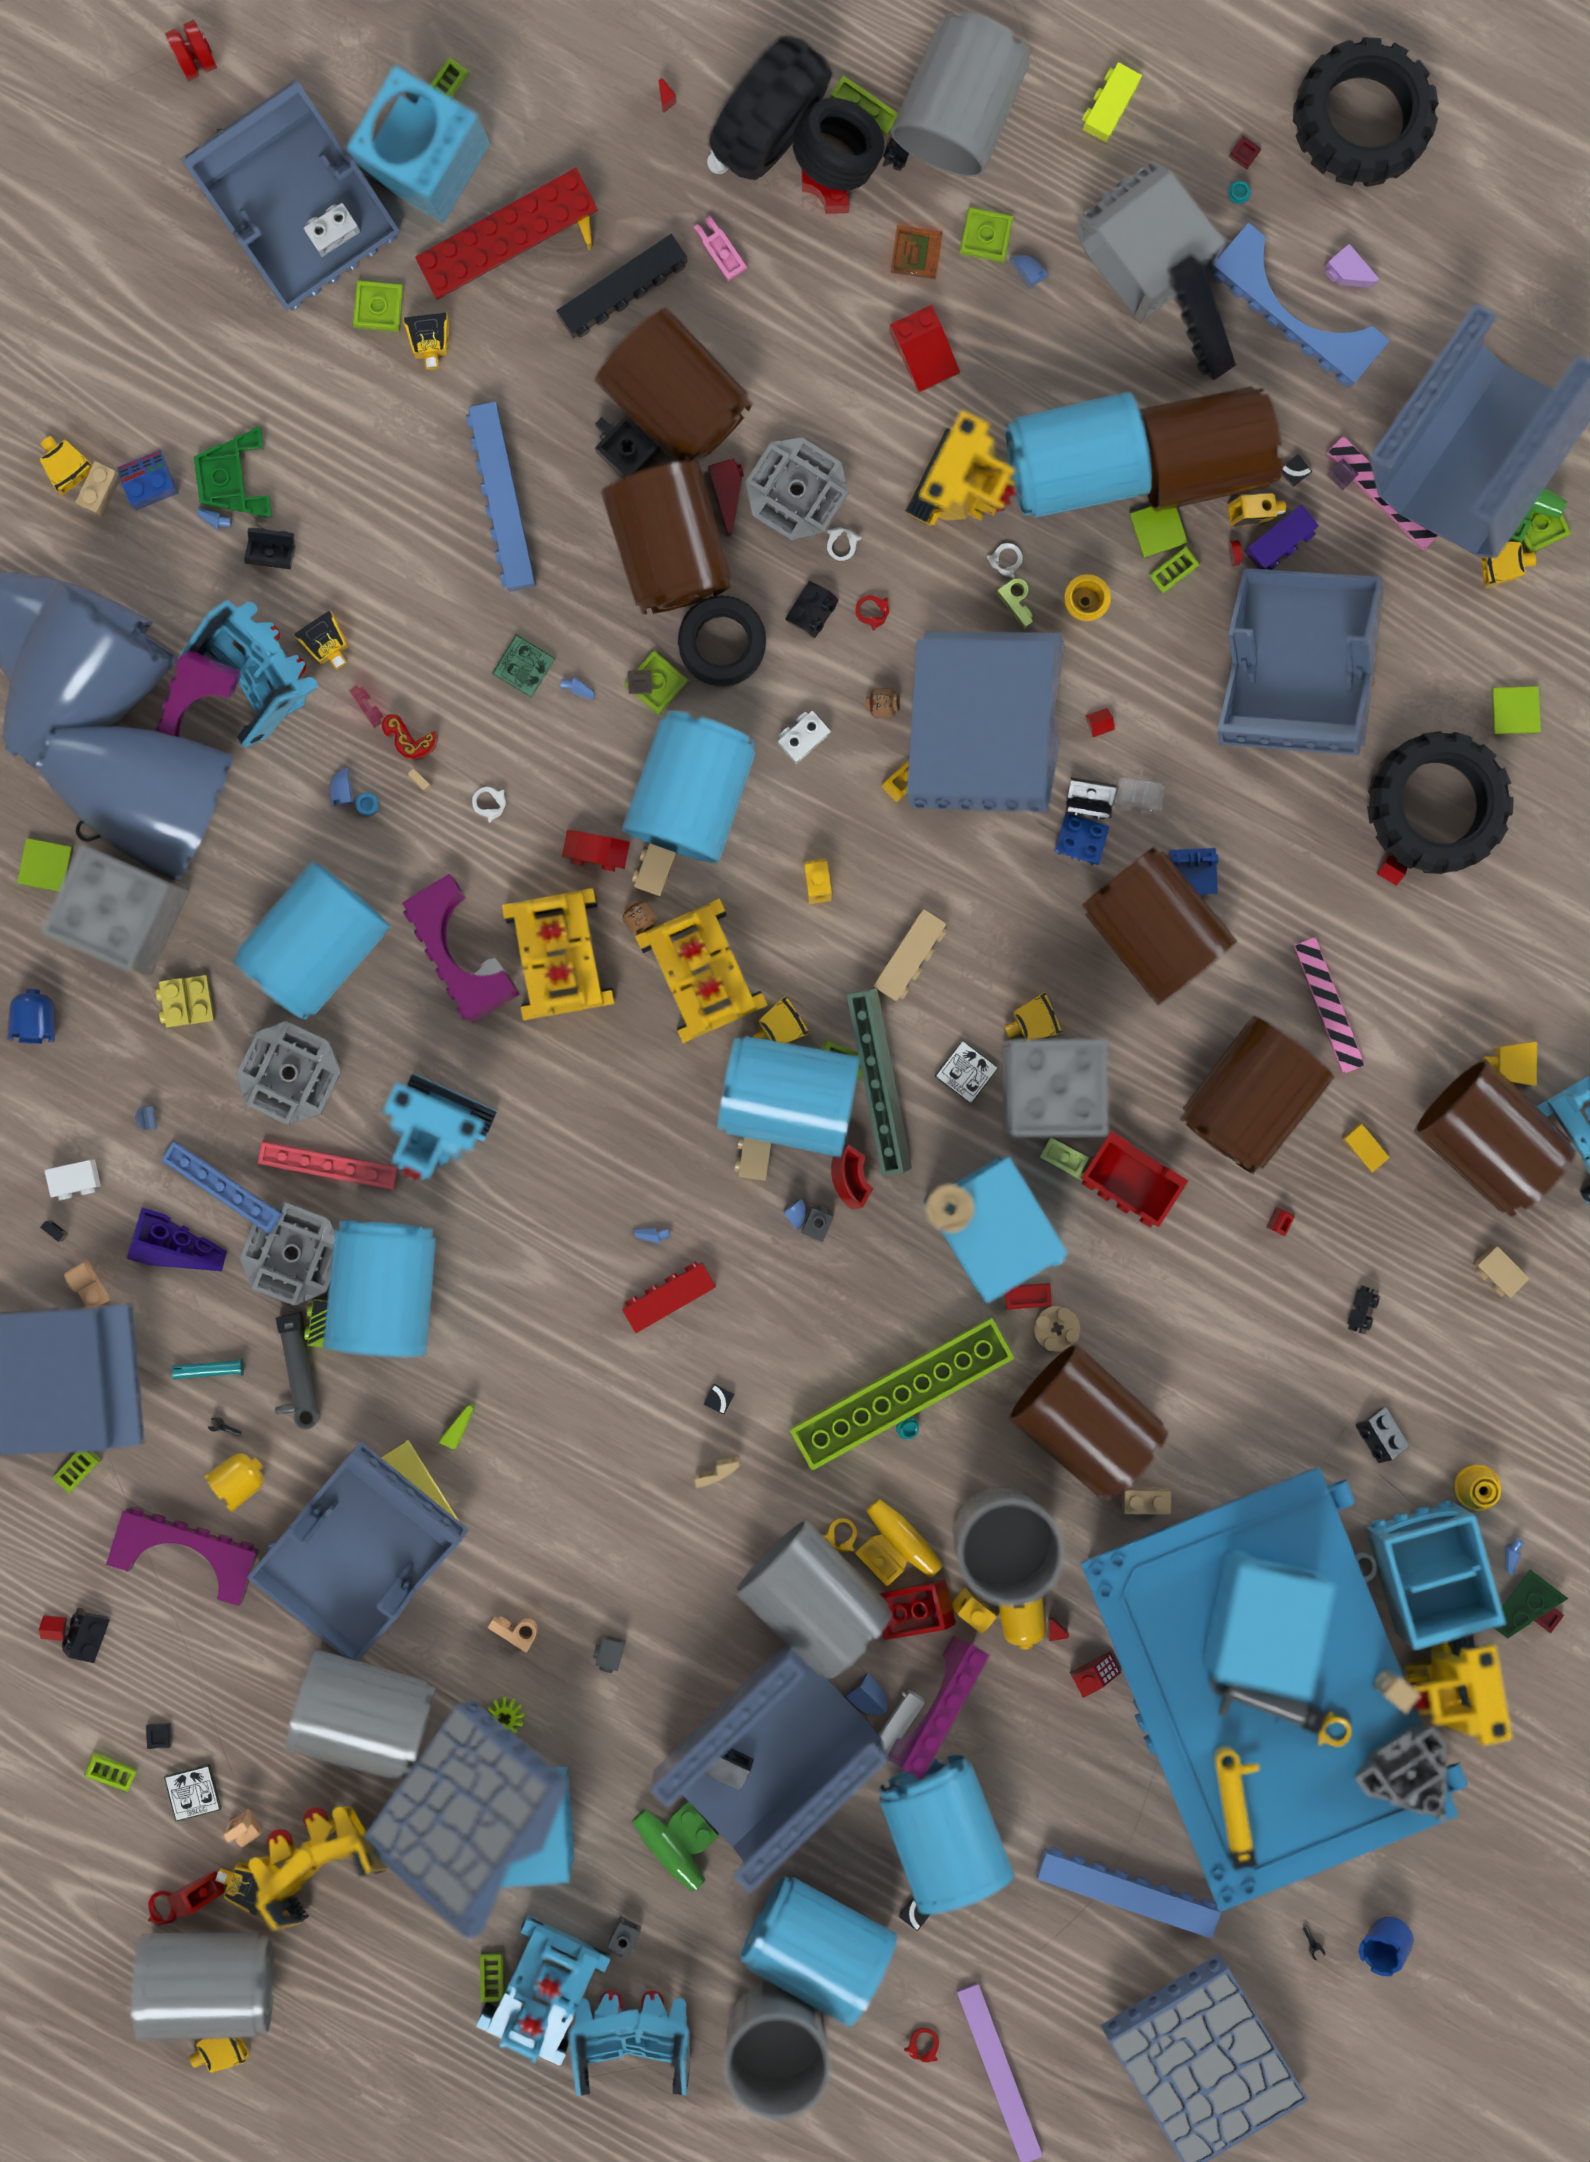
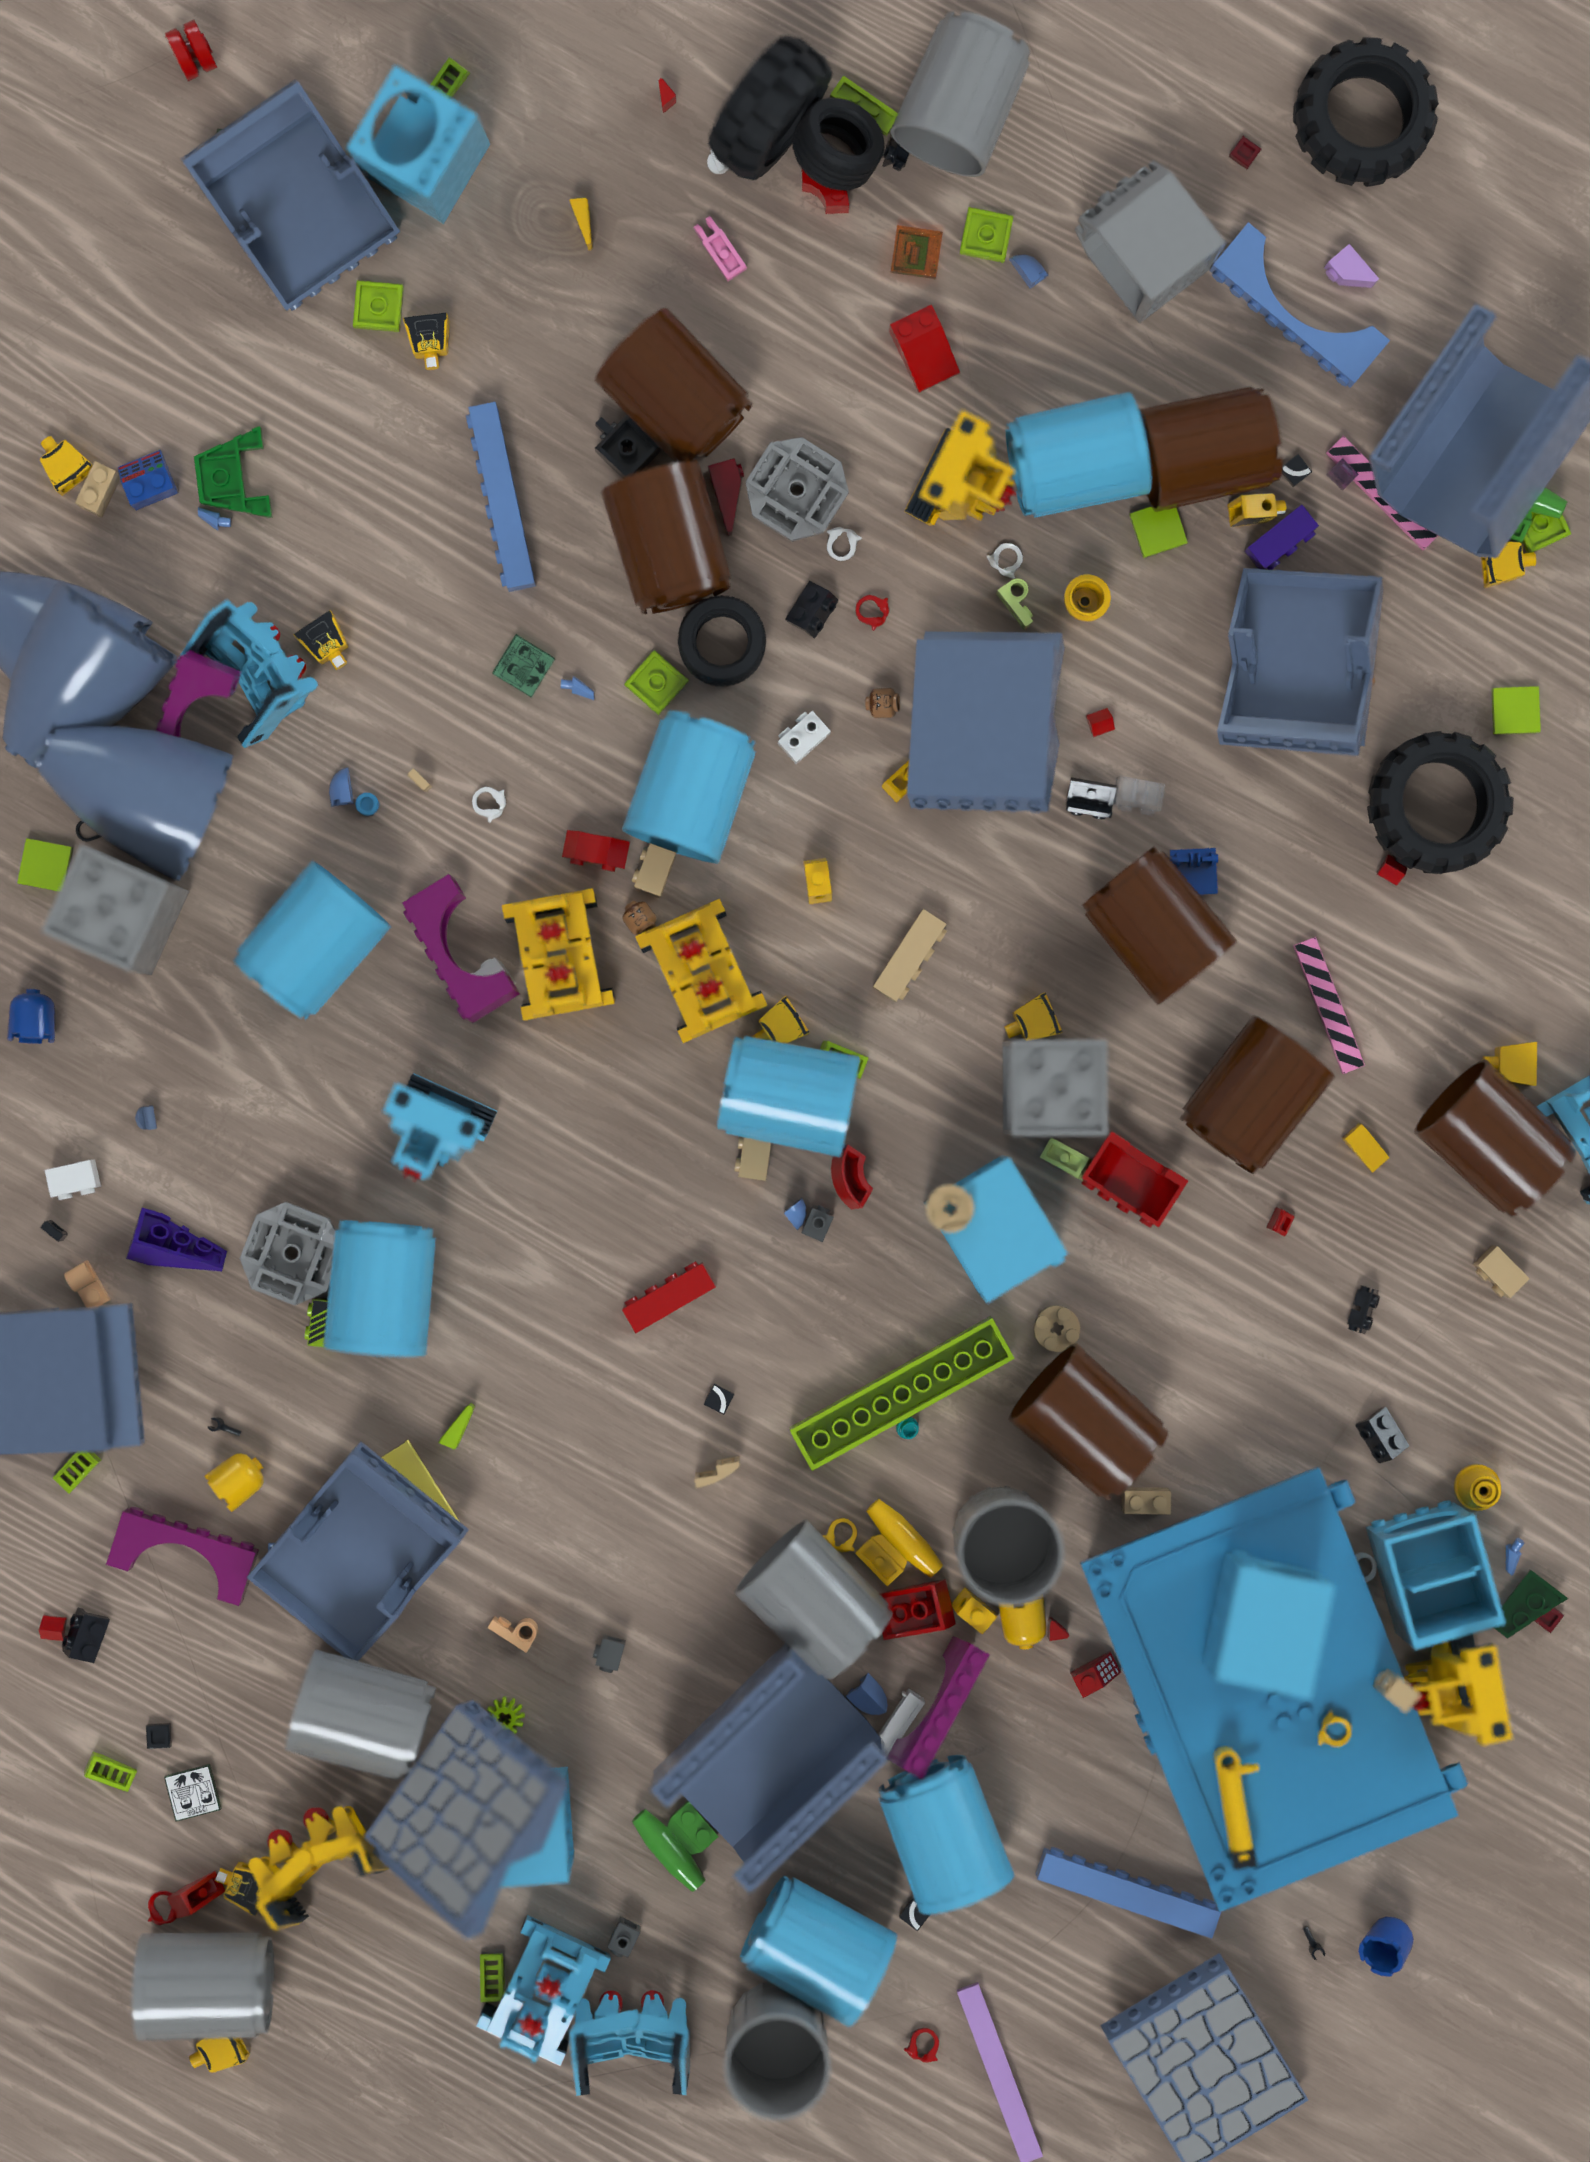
light yellow plate [156,975,215,1028] -> none
medium blue tile [161,1141,283,1234] -> none
teal pin [172,1358,244,1380] -> none
light nougat plate [223,1809,262,1847] -> none
light grey piece [237,1021,342,1125] -> none
black bracket [244,528,296,570] -> none
coral tile [257,1141,399,1190] -> none
dark grey piece [275,1312,320,1430] -> none
white brick [304,203,360,257] -> none
clear pink plate [349,685,384,728] -> none
red animal [382,714,438,760] -> none
red plate [415,167,599,300] -> none
black brick [556,233,688,339] -> none
slope [628,670,652,695] -> none
medium blue bar [633,1228,670,1245] -> none
hinge [704,1747,754,1791] -> none
sand green brick [847,988,912,1176] -> none
white tile [934,1040,999,1104] -> none
red tile [1004,1283,1052,1310] -> none
blue hinge [1054,813,1109,865] -> none
neon yellow brick [1082,62,1142,143] -> none
lime slope [1149,546,1200,593] -> none
black brick [1168,254,1236,381] -> none
dark grey piece [1208,1673,1326,1735] -> none
teal plate [1228,181,1251,205] -> none
red tile [1228,540,1244,567] -> none
flat silver wedge [1354,1724,1447,1822] -> none

